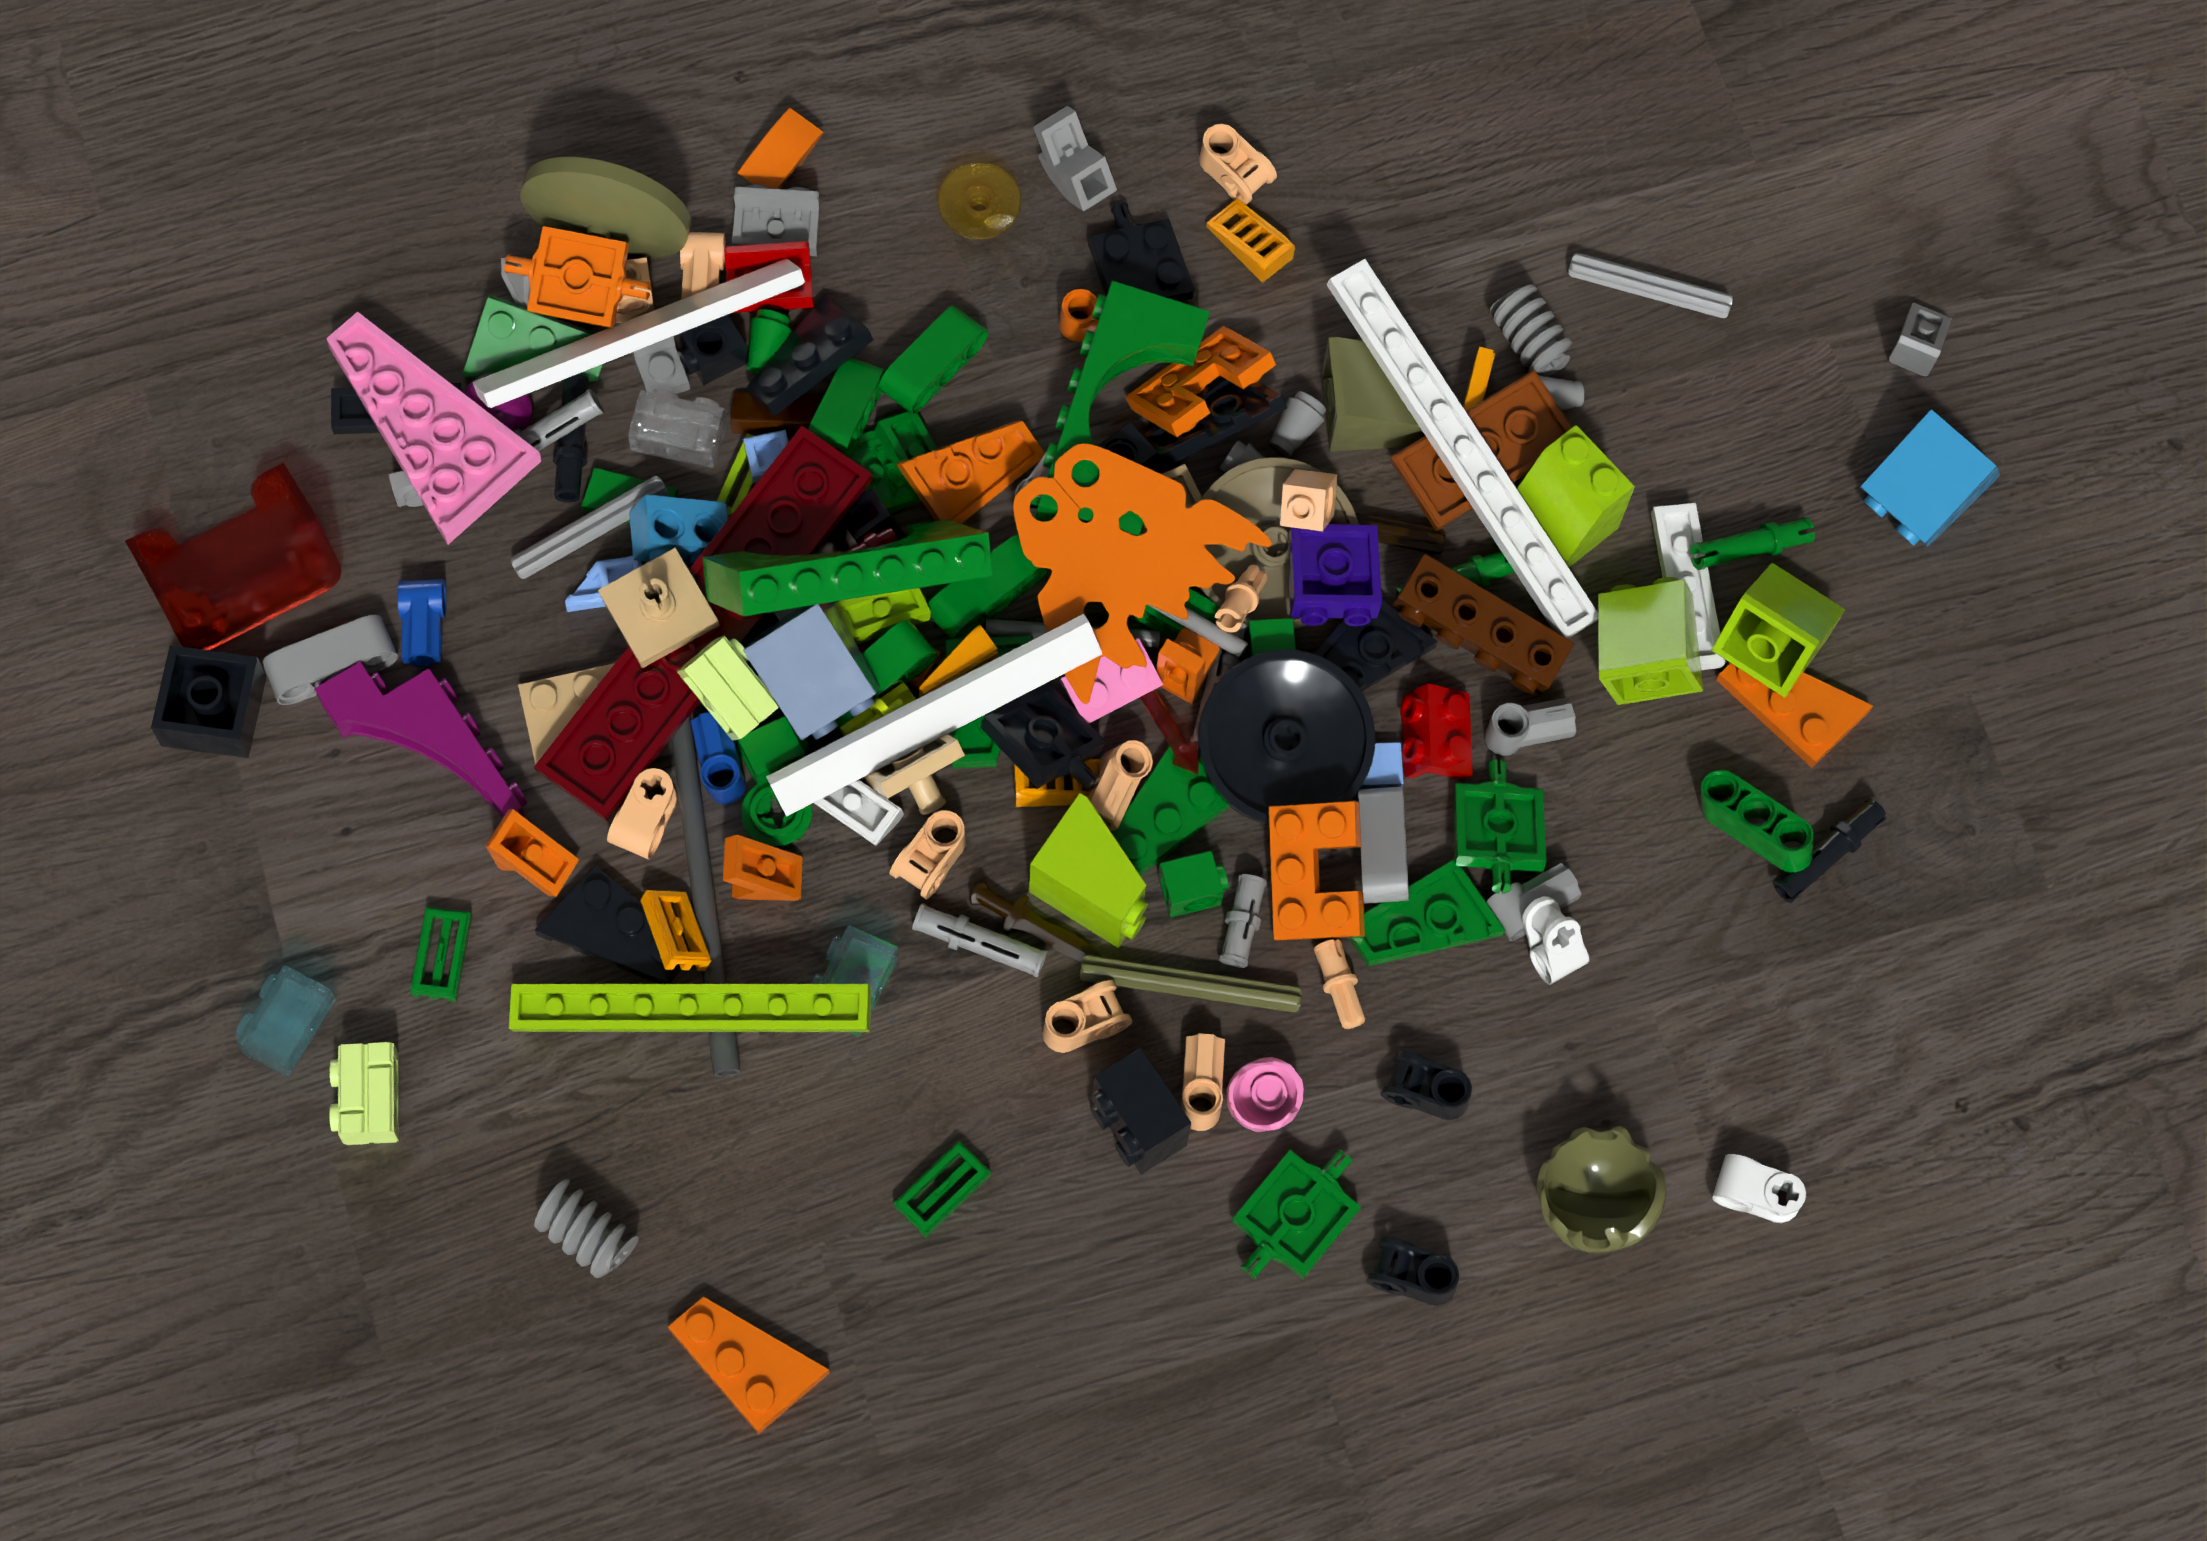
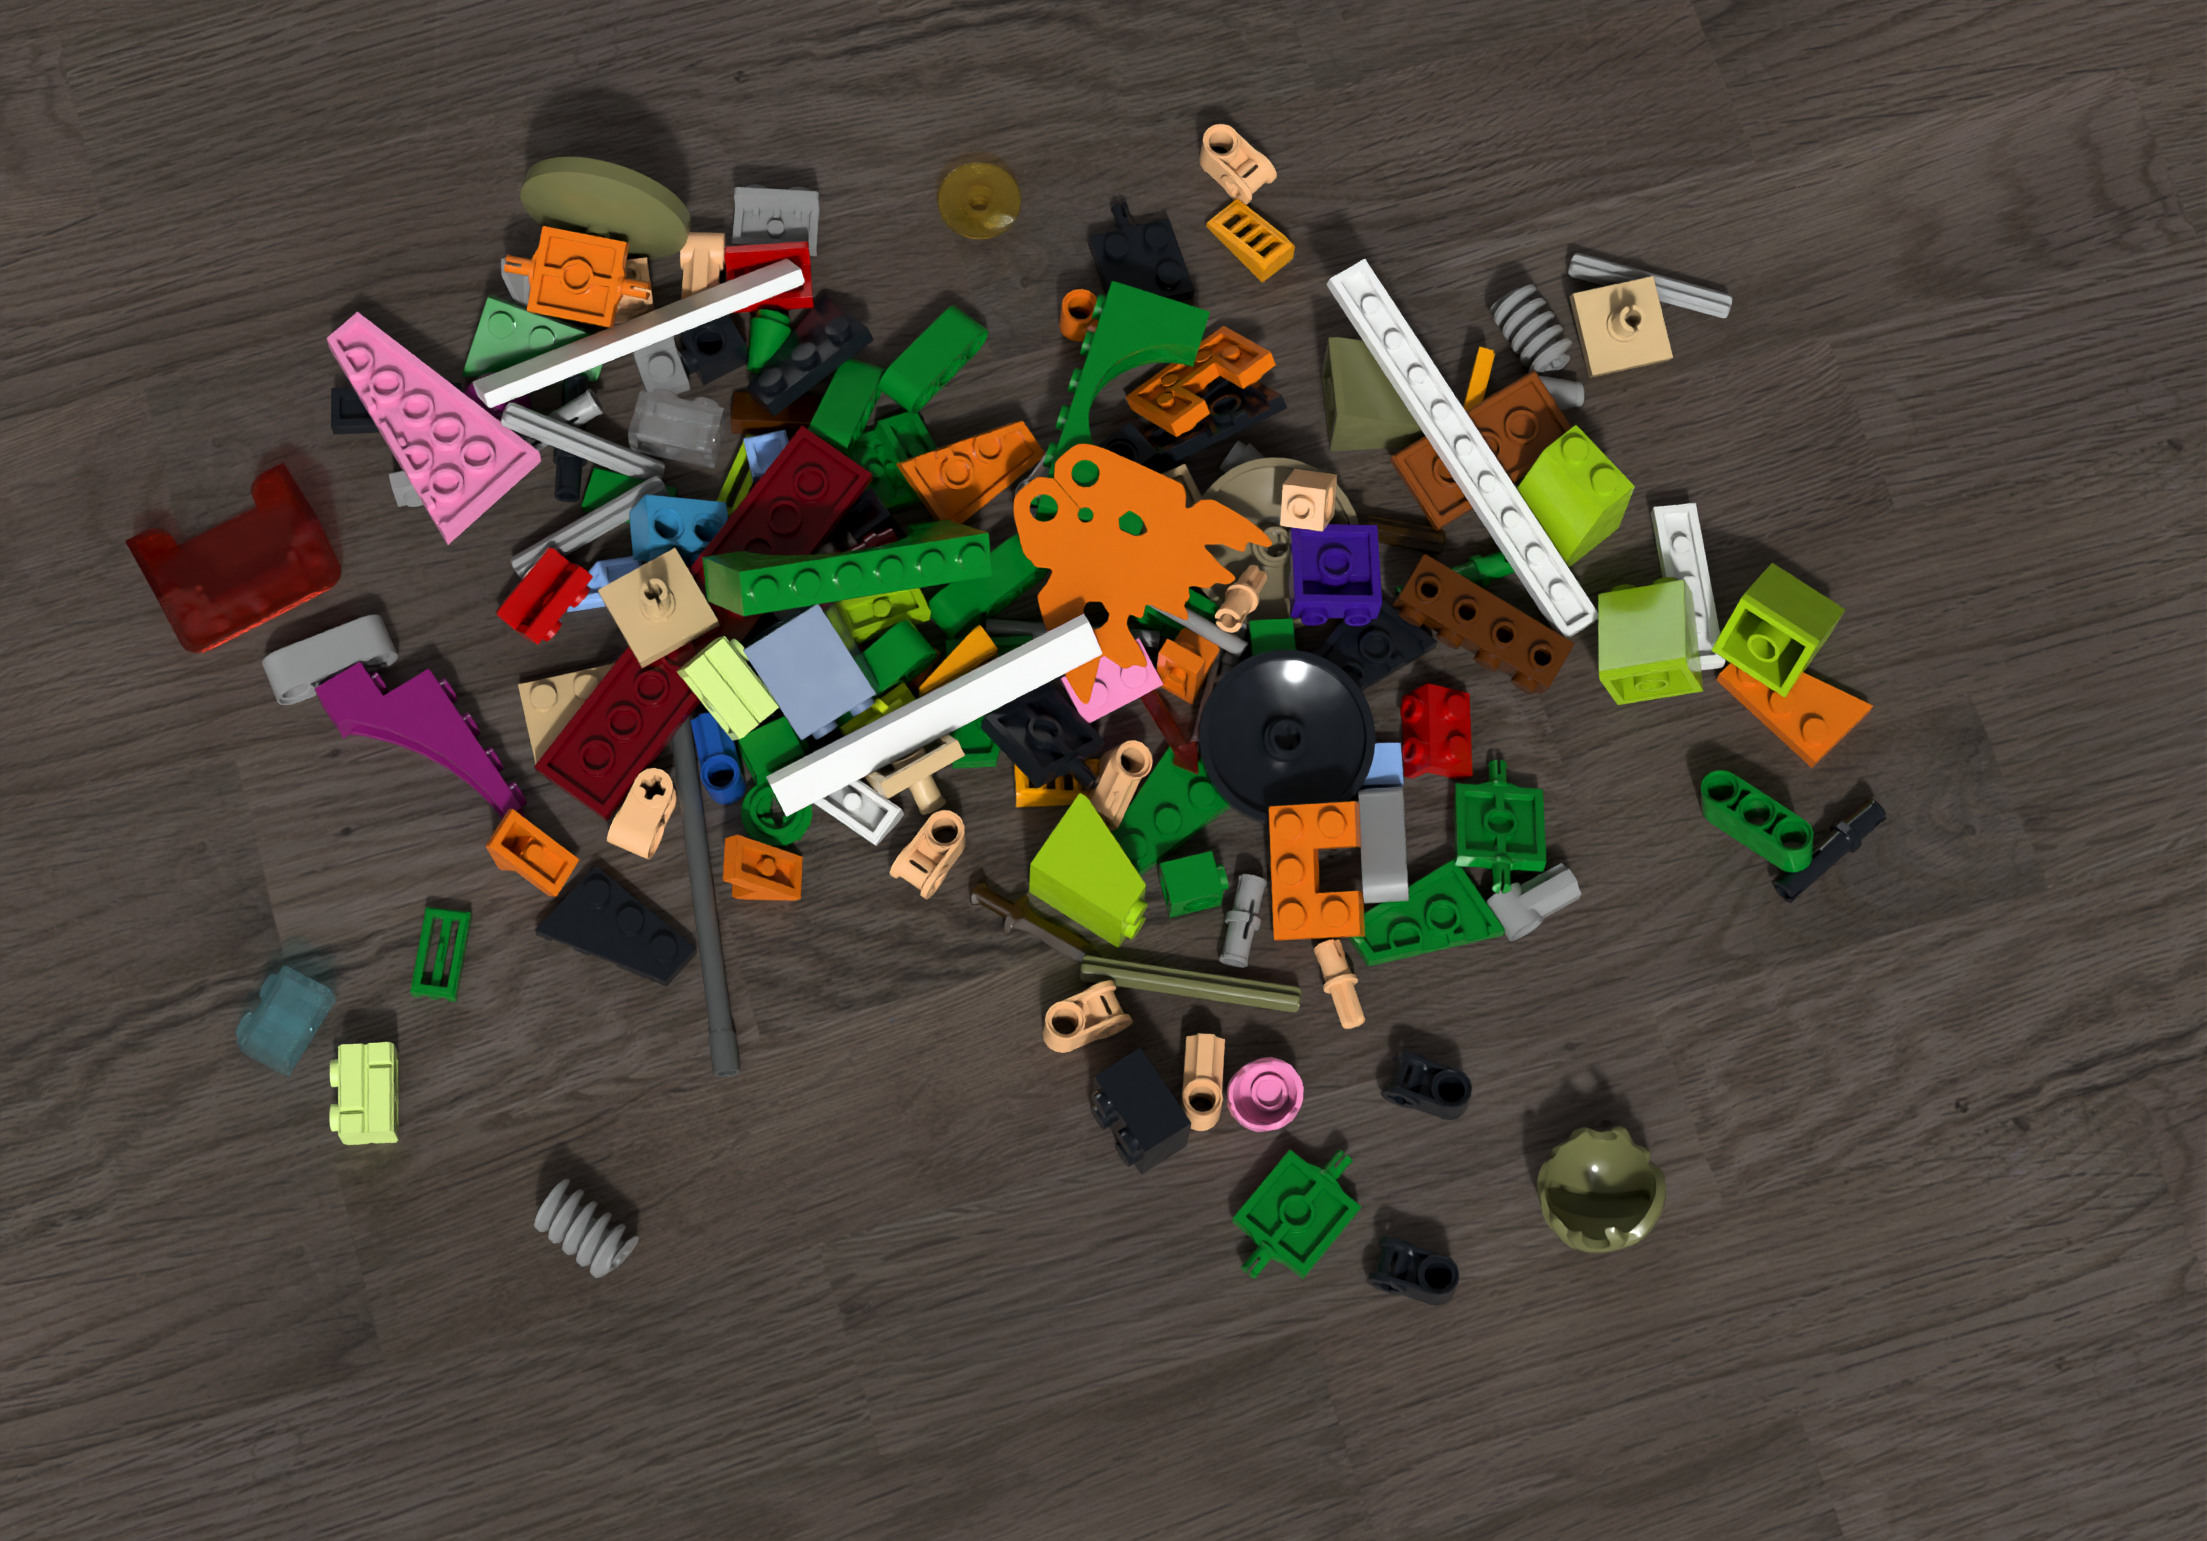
black brick [151,645,267,758] -> none
blue piece [397,579,447,667] -> none
lime plate [509,984,872,1032] -> none
light orange tile [641,890,711,971] -> none
orange wing [668,1297,830,1435] -> none
orange slope [738,107,824,189] -> none
clear light blue brick [811,925,898,1038] -> none
green tile [893,1141,991,1239] -> none
light grey pin [912,903,1048,978] -> none
light grey brick [1033,106,1117,212] -> none
light grey cone [1269,391,1326,457] -> none
light grey piece [1484,698,1576,756] -> none
white piece [1522,896,1589,985] -> none
green pin [1689,517,1815,570] -> none
white piece [1712,1154,1806,1223] -> none
dark azure slope [1860,409,2000,547] -> none
light grey slope [1889,303,1952,376] -> none
none -> red bracket [495,547,593,645]
none -> light grey axle [501,402,665,480]
none -> tan tile [1569,276,1673,378]

